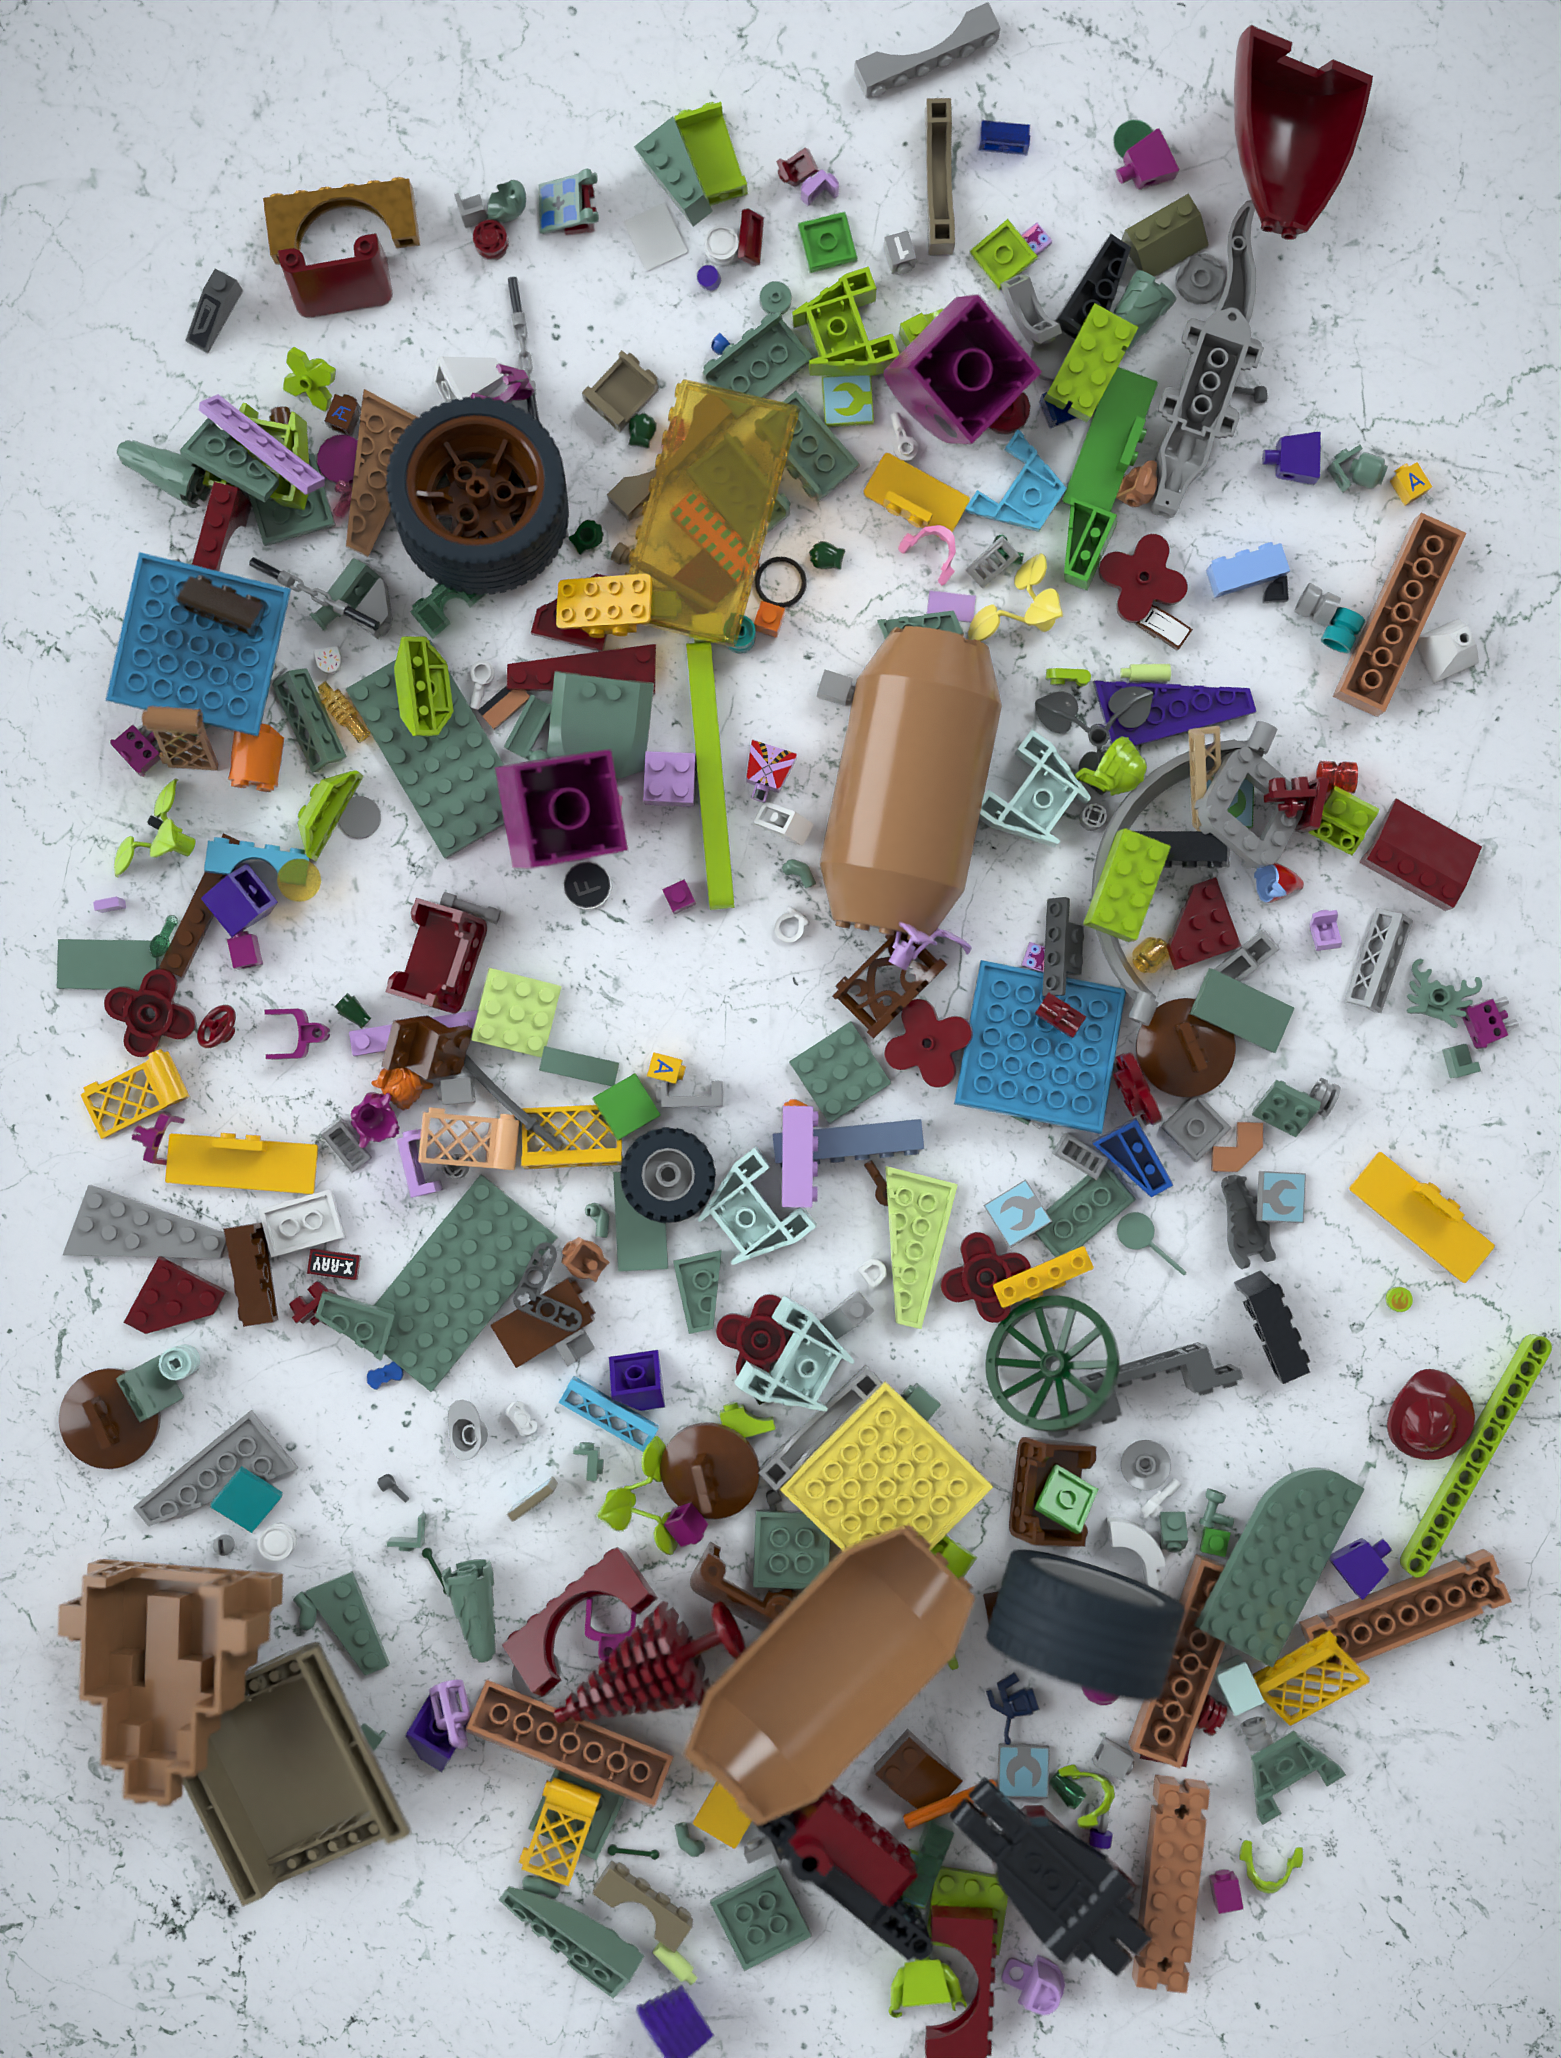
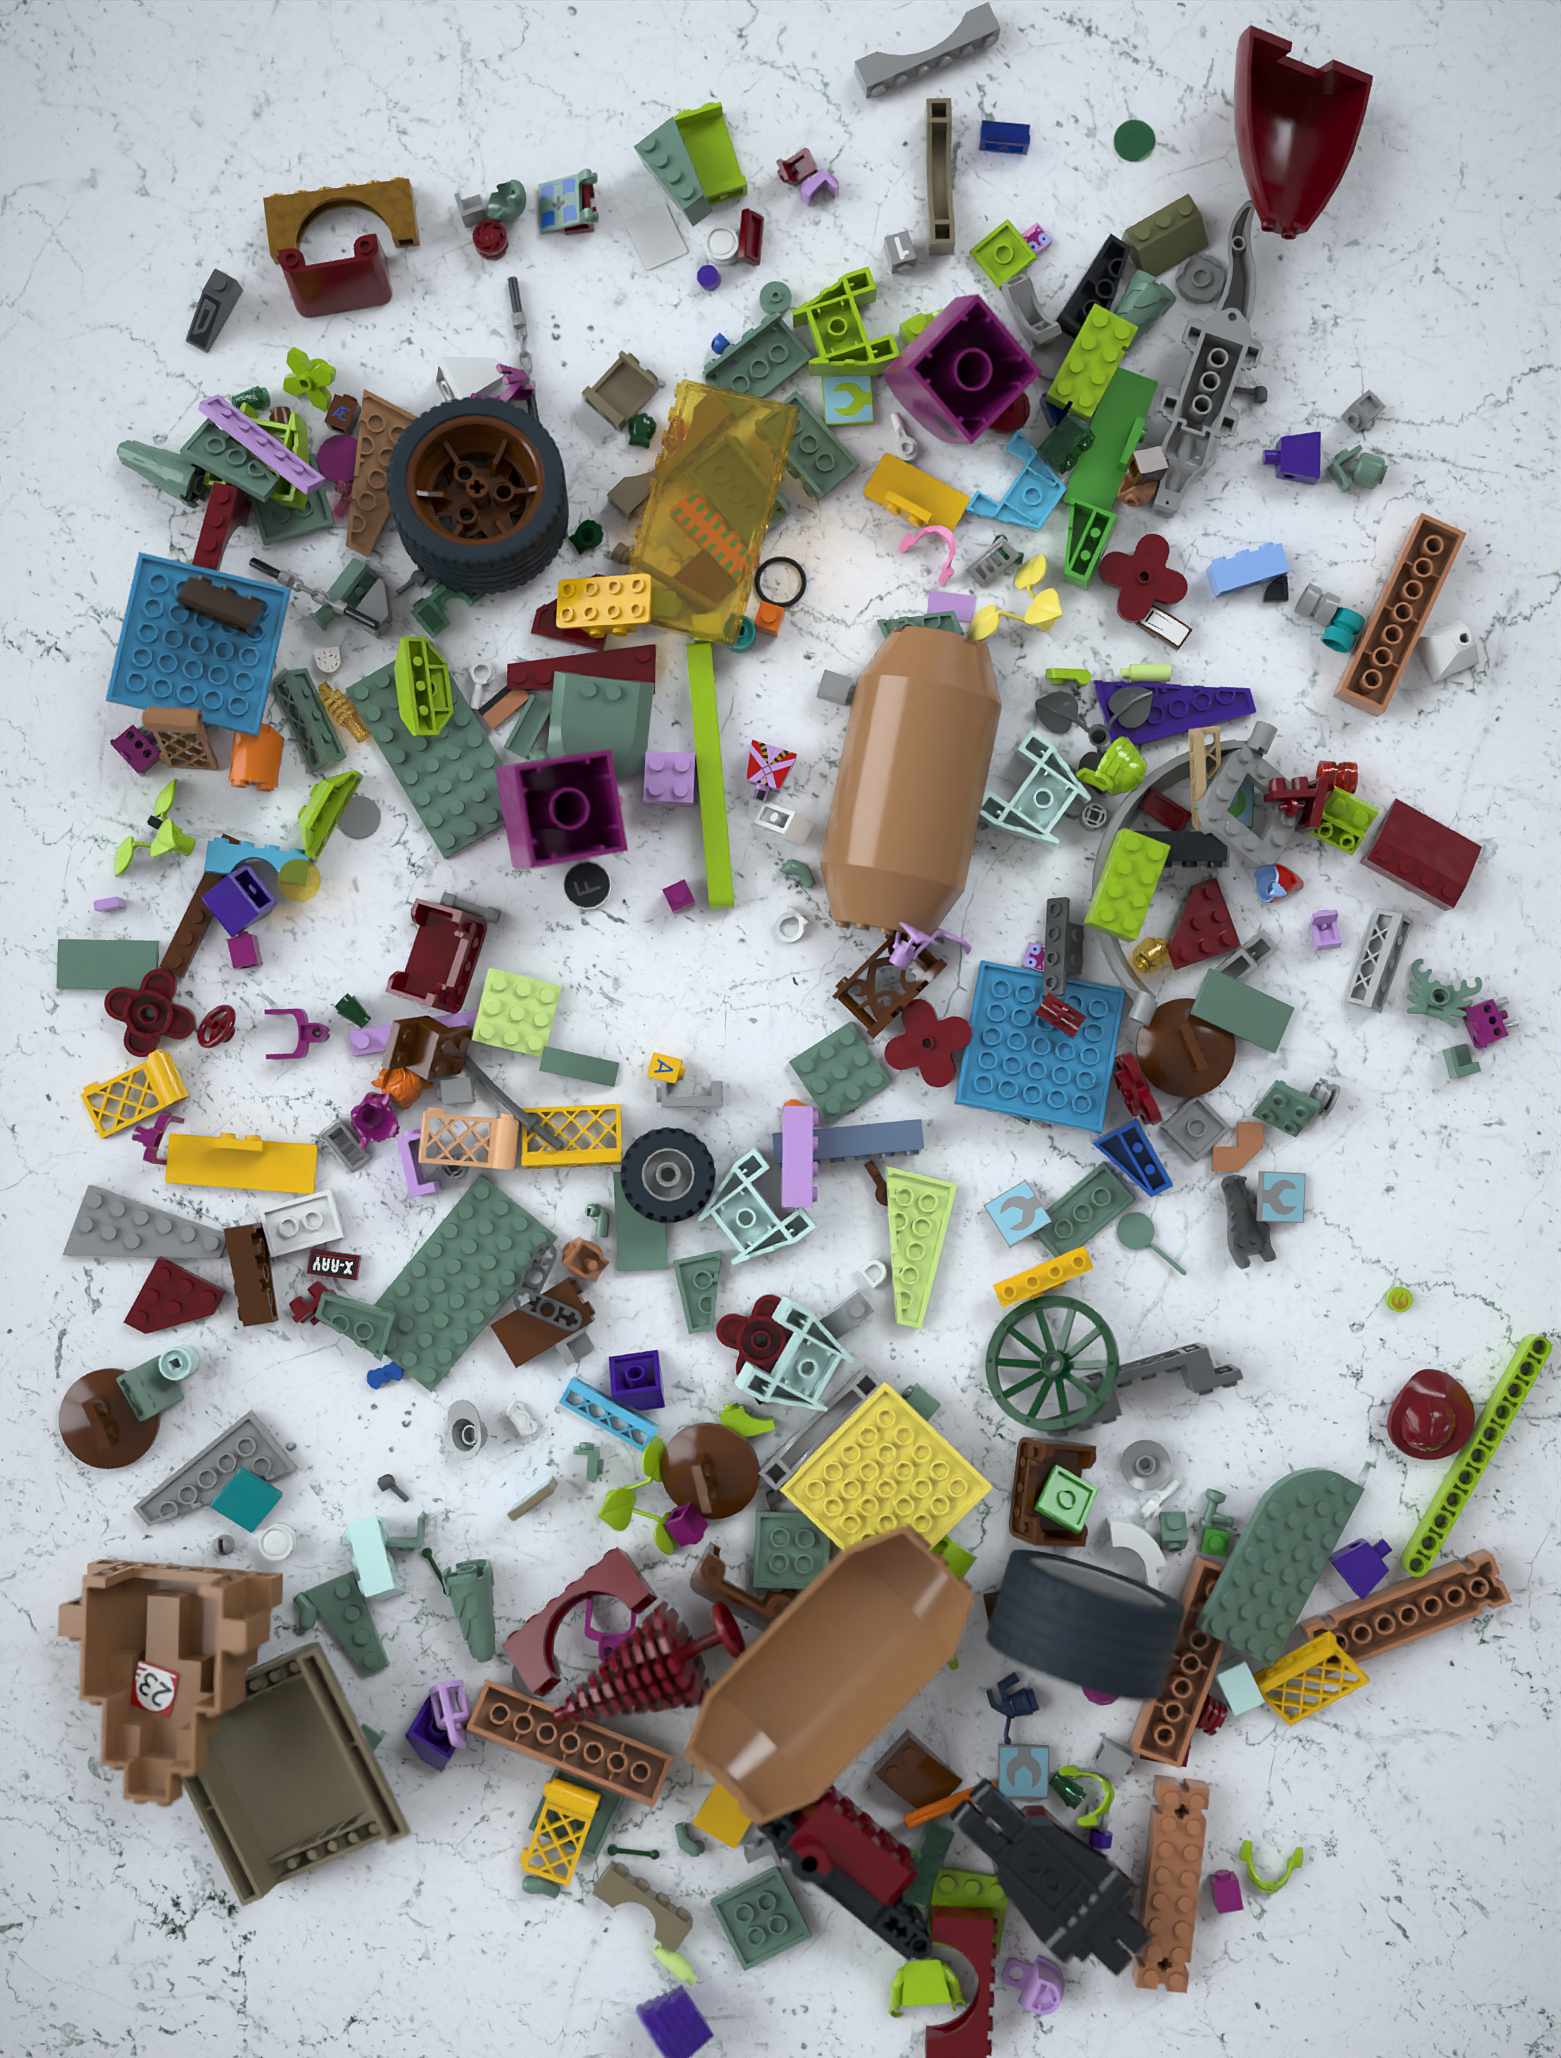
clear green piece [149,915,178,958] -> none
sand green wedge [499,1886,644,1999] -> none
bright green tile [592,1073,661,1141] -> none
bright green tile [798,212,857,273] -> none
dark green animal [809,541,845,570] -> none
dark red plant [940,1232,1031,1323] -> none
light grey slope [1052,1133,1109,1180] -> none
magenta torso [1116,128,1180,190] -> none
black wedge [1234,1270,1310,1384] -> none
light grey wheel [1240,1716,1273,1751] -> none
sand green wing [1251,1731,1346,1825] -> none
yellow bracket [1349,1152,1495,1283] -> none
yellow brick [1390,462,1432,506] -> none
none -> sticker [130,1660,179,1718]
none -> clear green cone [231,386,270,411]
none -> light aqua wedge [346,1515,407,1603]
none -> dark grey hand [396,570,430,596]
none -> clear green brick [1036,412,1096,475]
none -> brick [1127,446,1169,486]
none -> dark red tile [1137,788,1191,831]
none -> light grey bracket [1341,389,1386,434]

